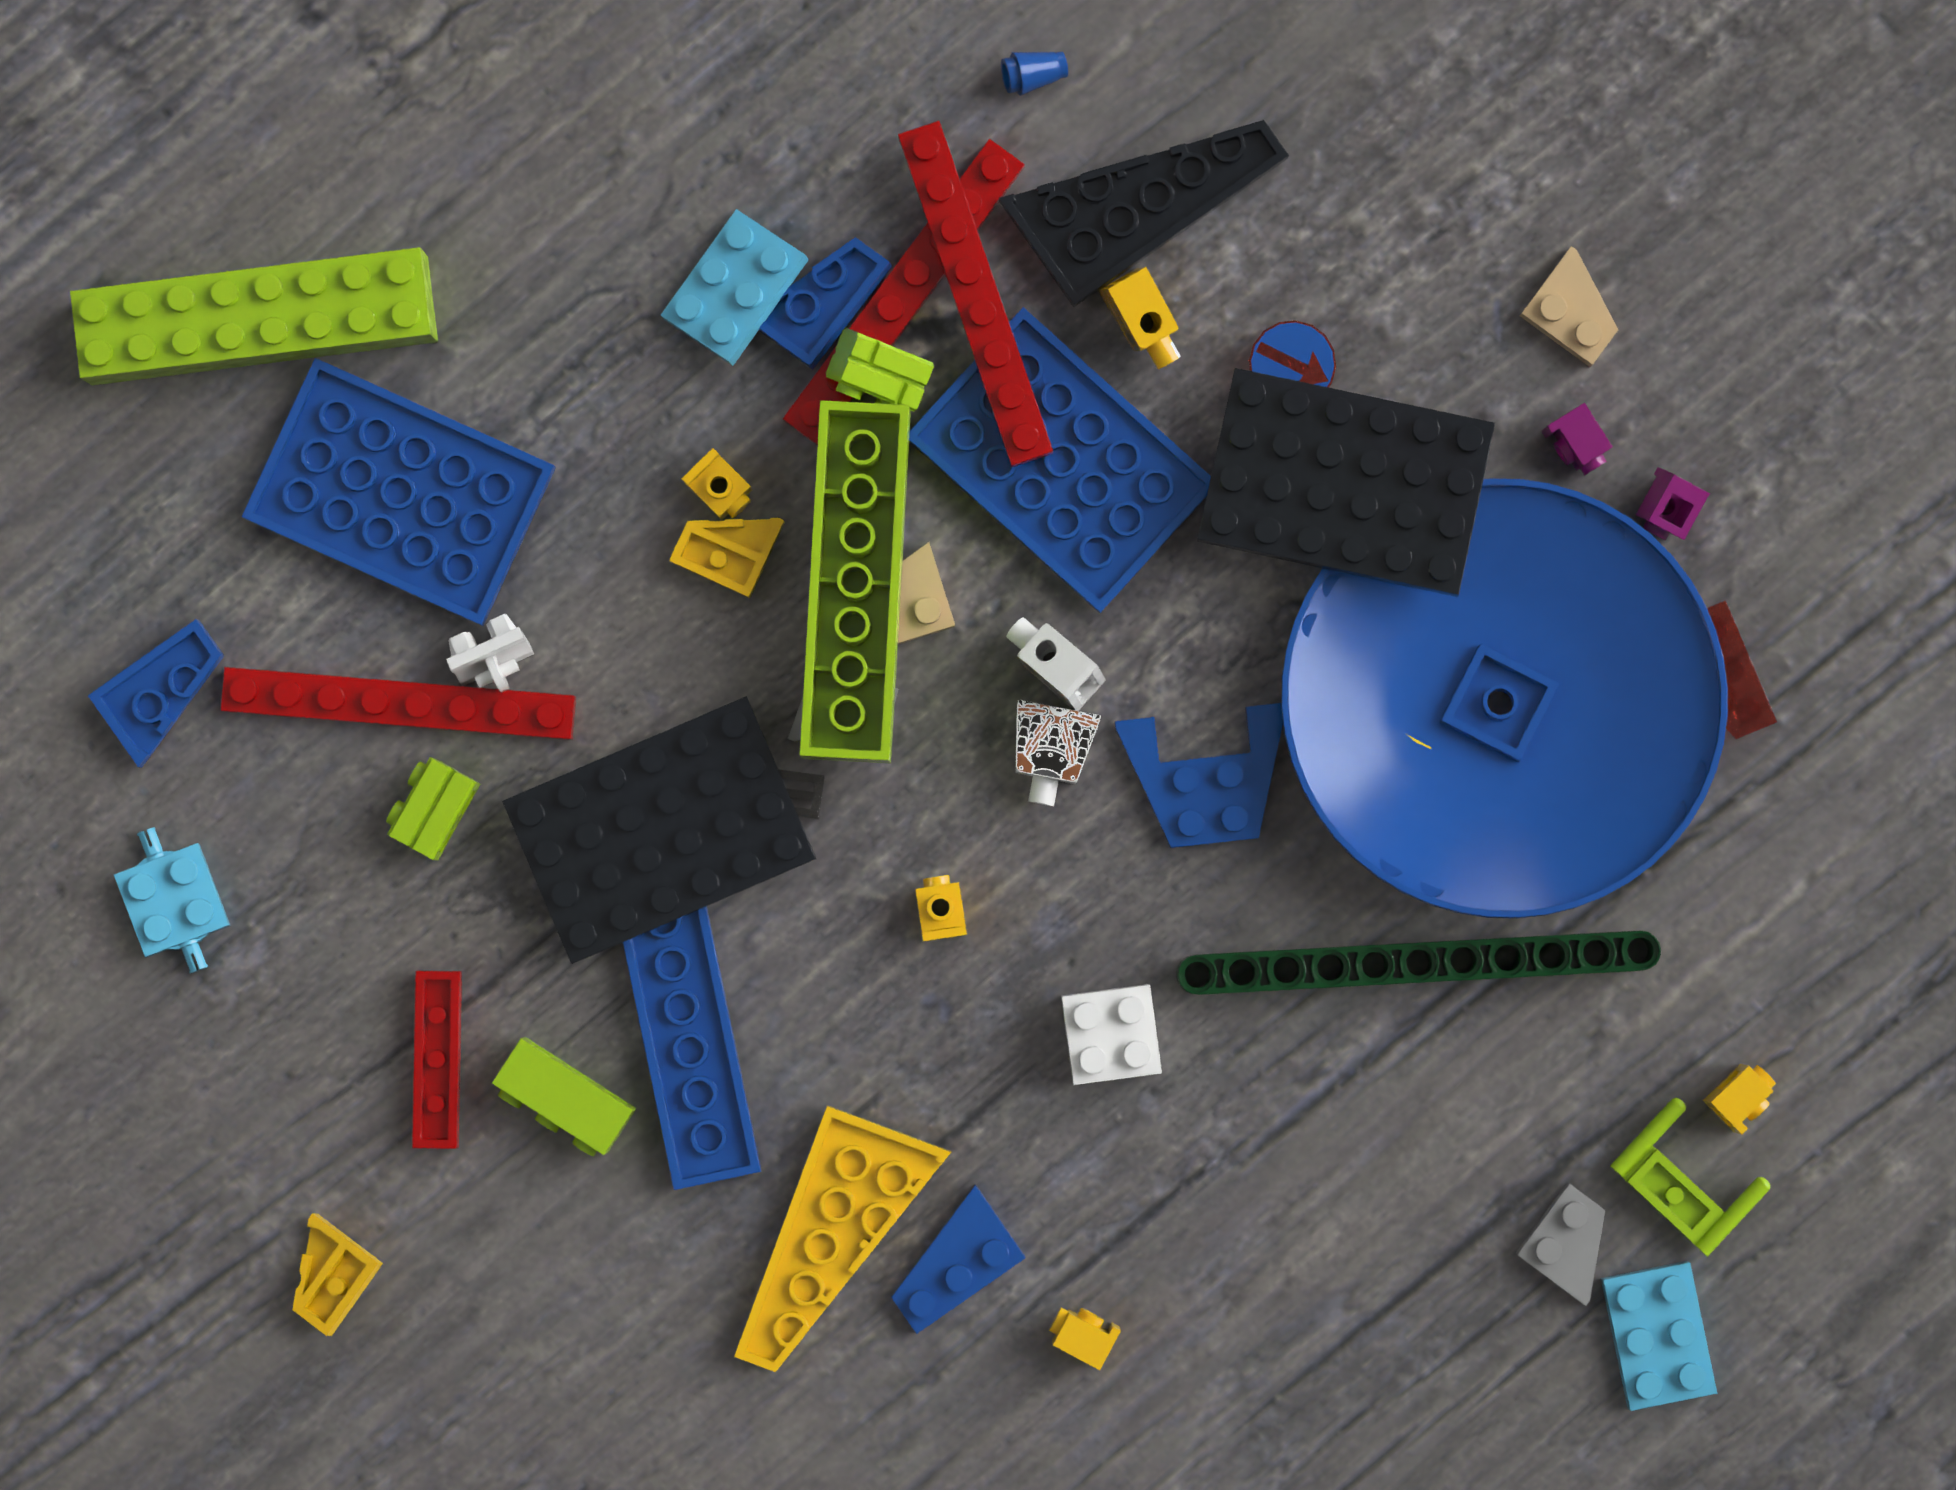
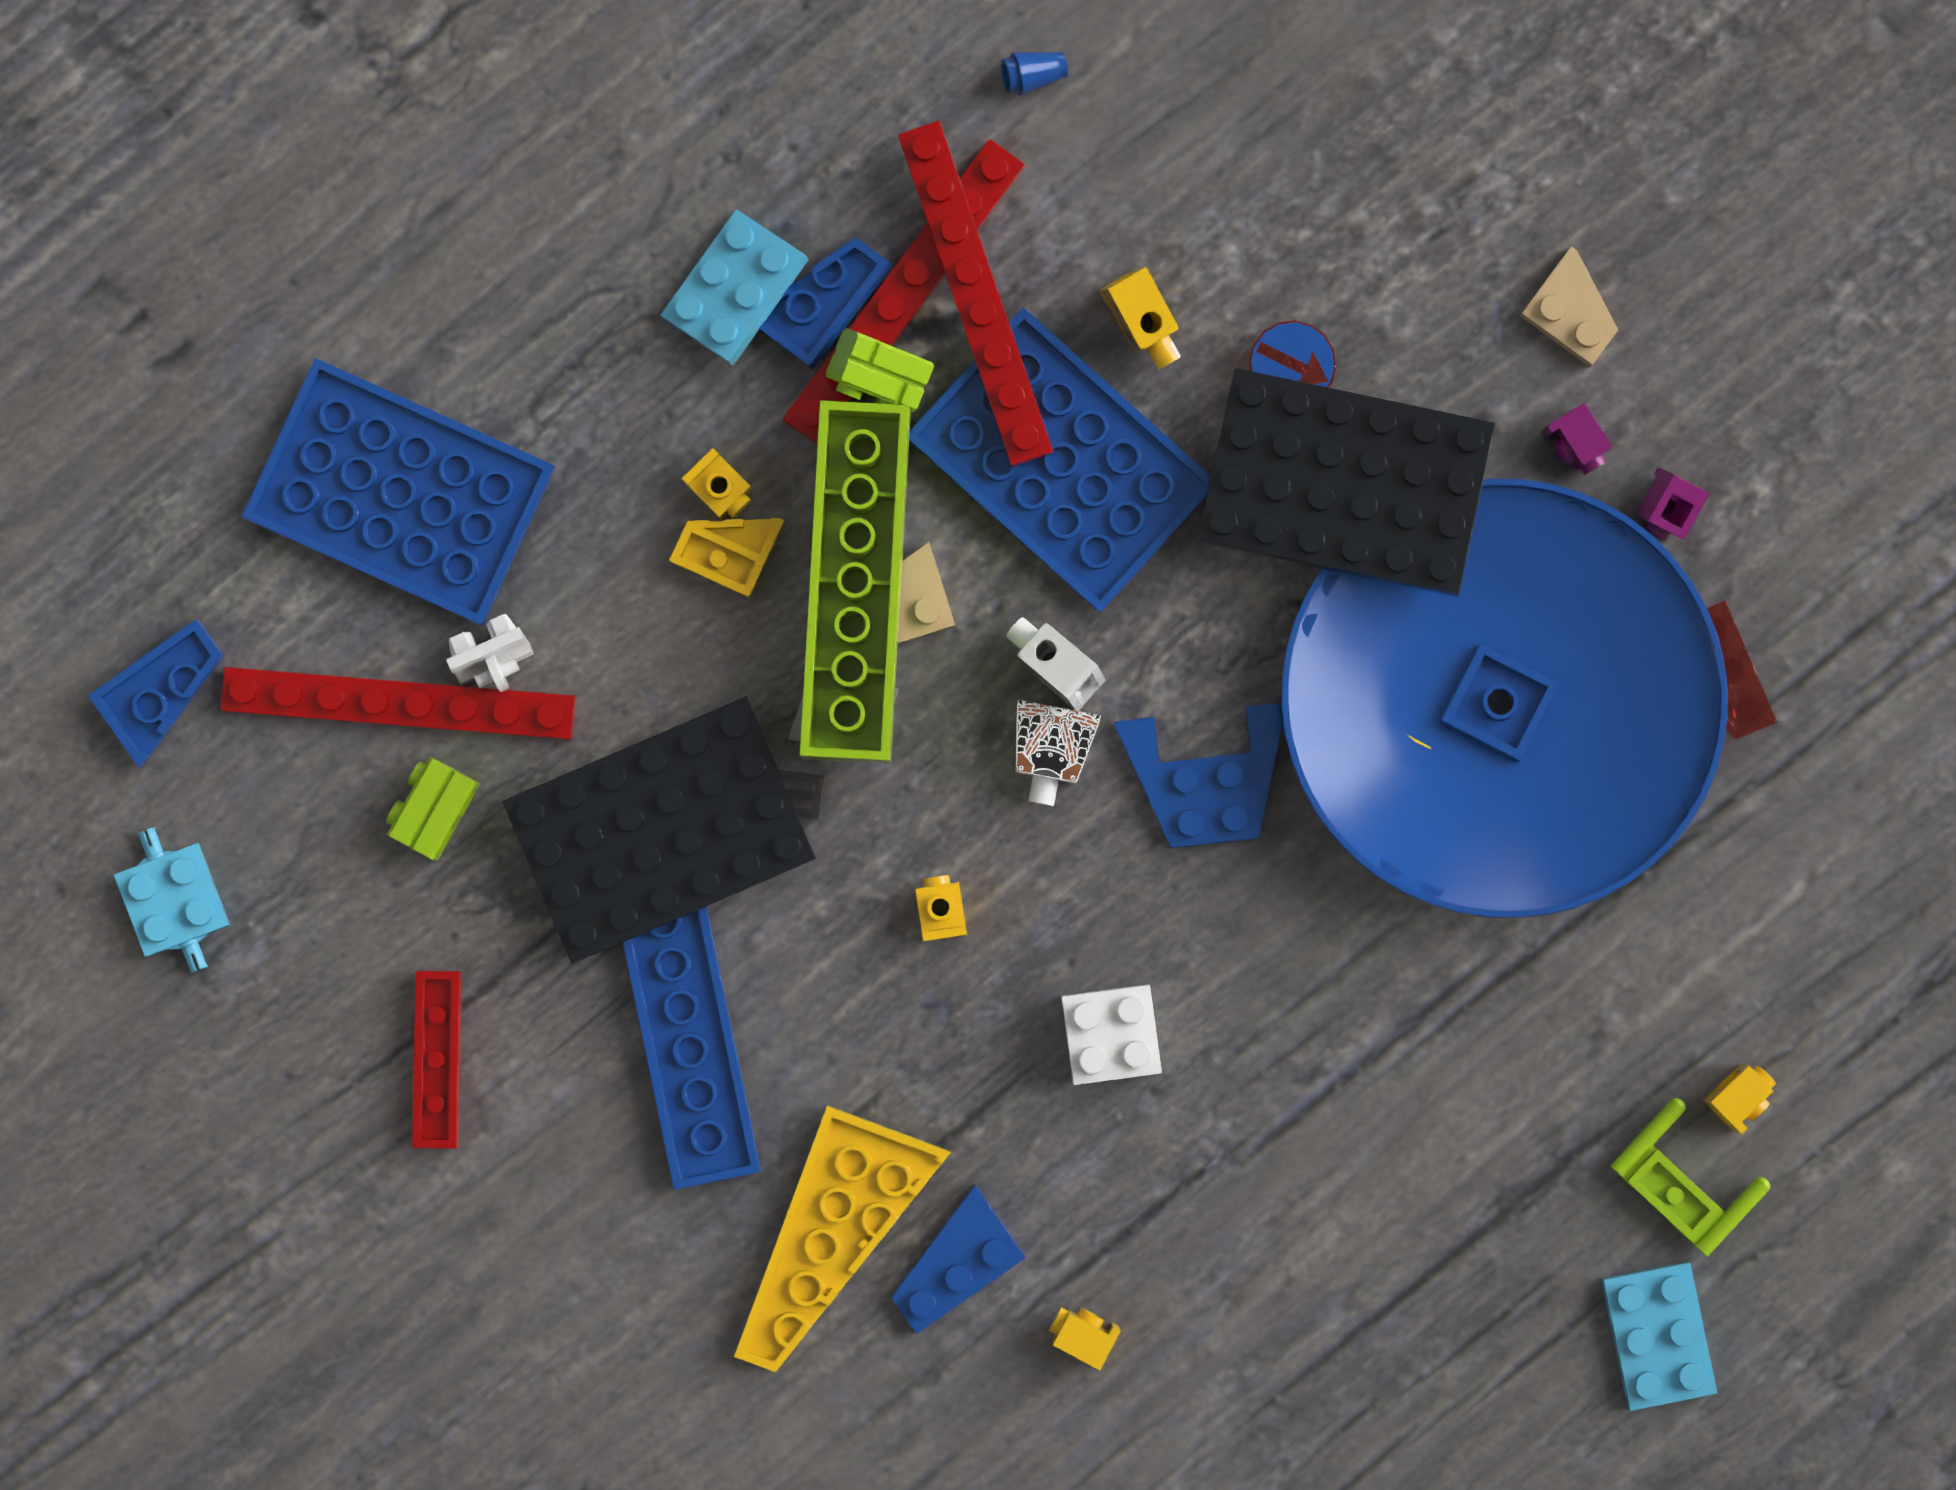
lime brick [70,247,438,386] -> none
yellow wing [292,1213,383,1336] -> none
lime brick [492,1037,637,1157] -> none
black wing [999,120,1289,307] -> none
dark green beam [1176,931,1661,995] -> none
light grey wing [1515,1183,1605,1306] -> none

